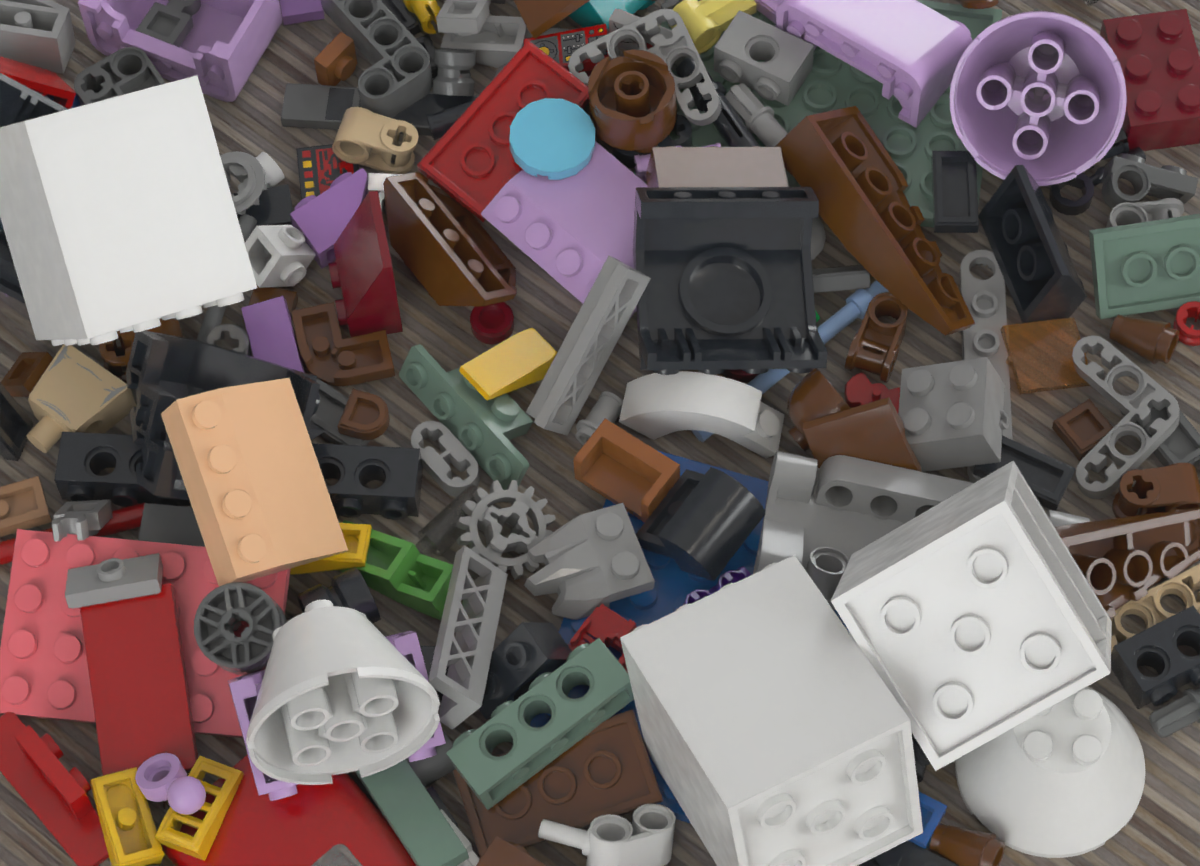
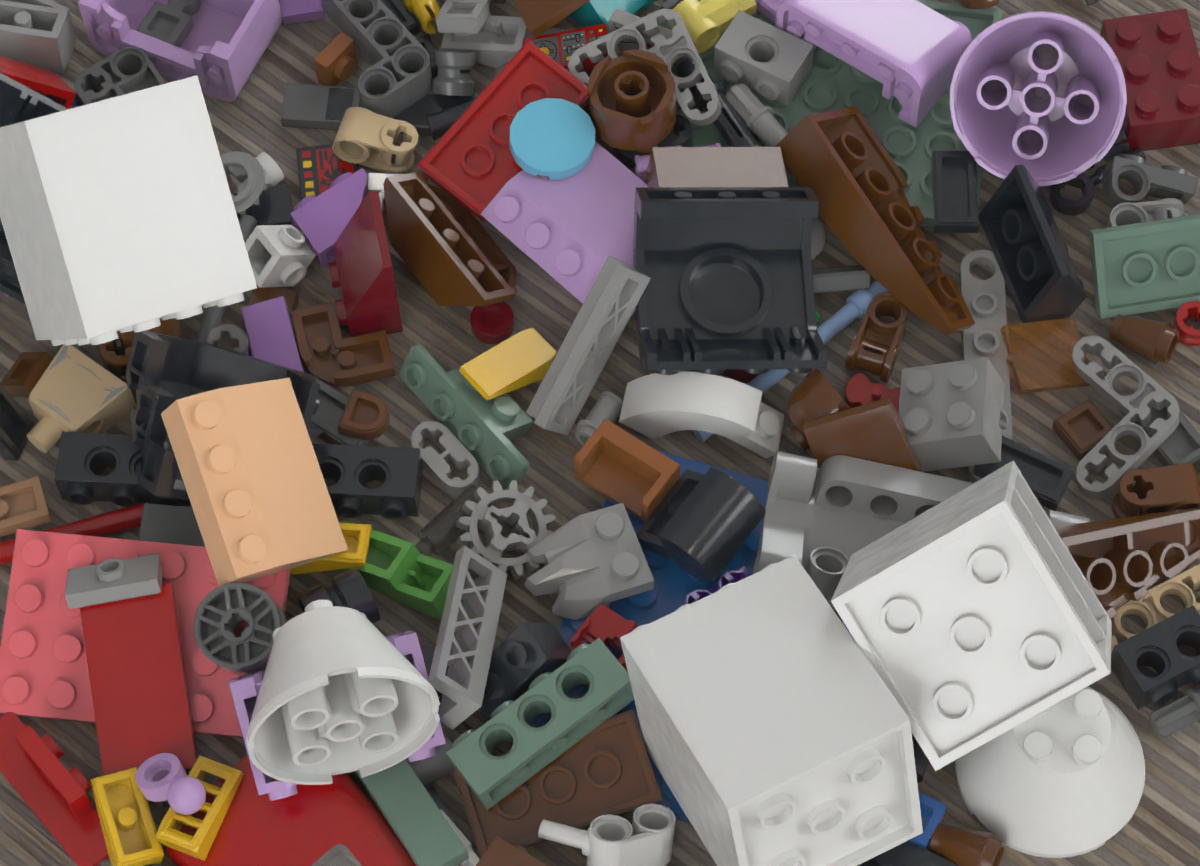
light grey plate [51,500,113,541] -> none

